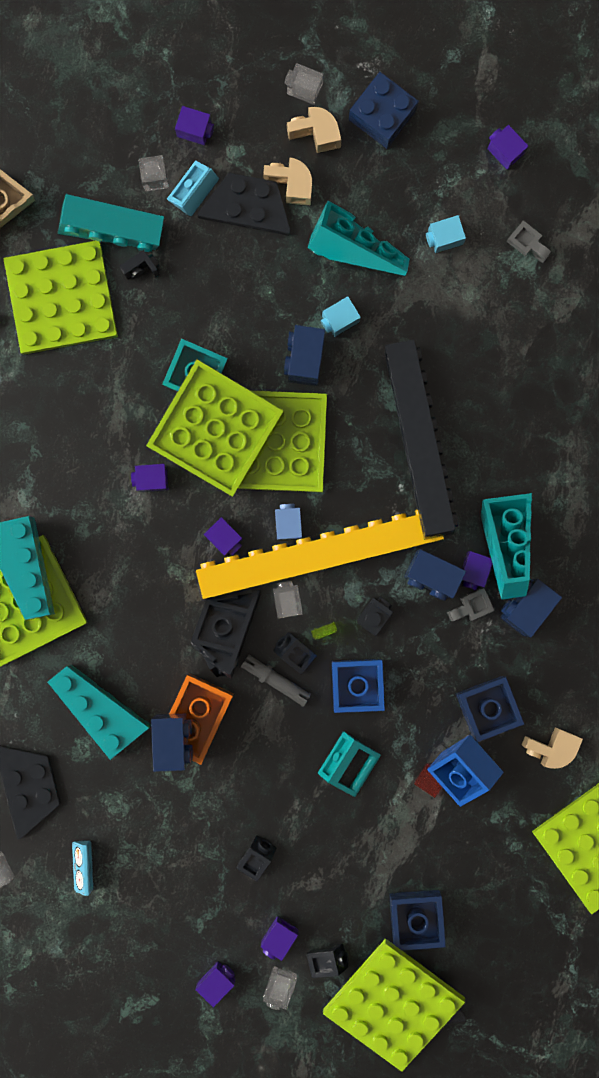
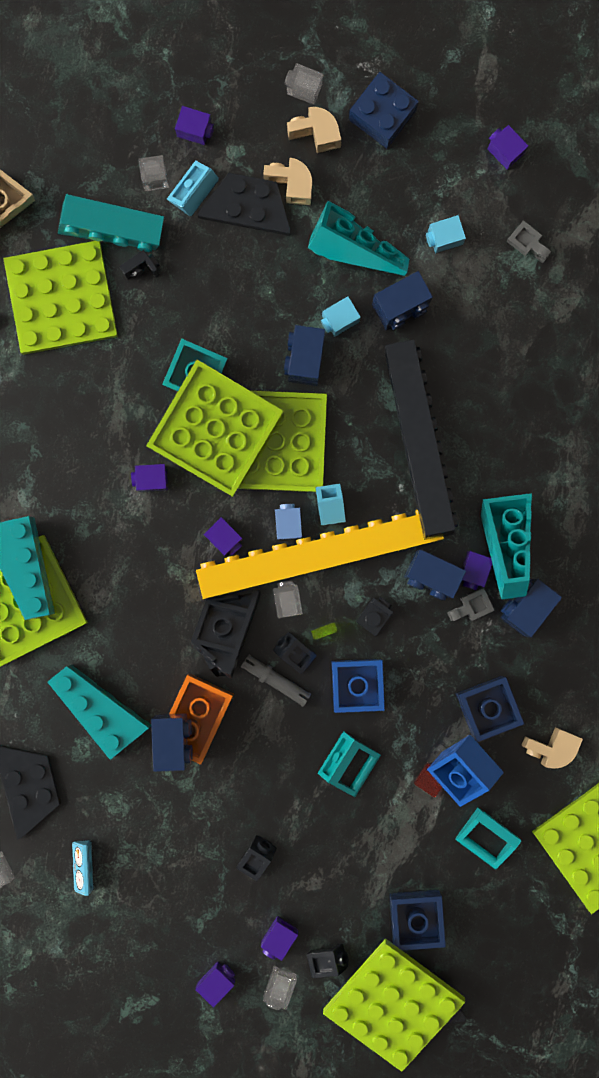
none -> medium azure brick [316,484,346,525]
none -> dark blue brick [372,271,433,330]
none -> teal tile [455,807,521,869]

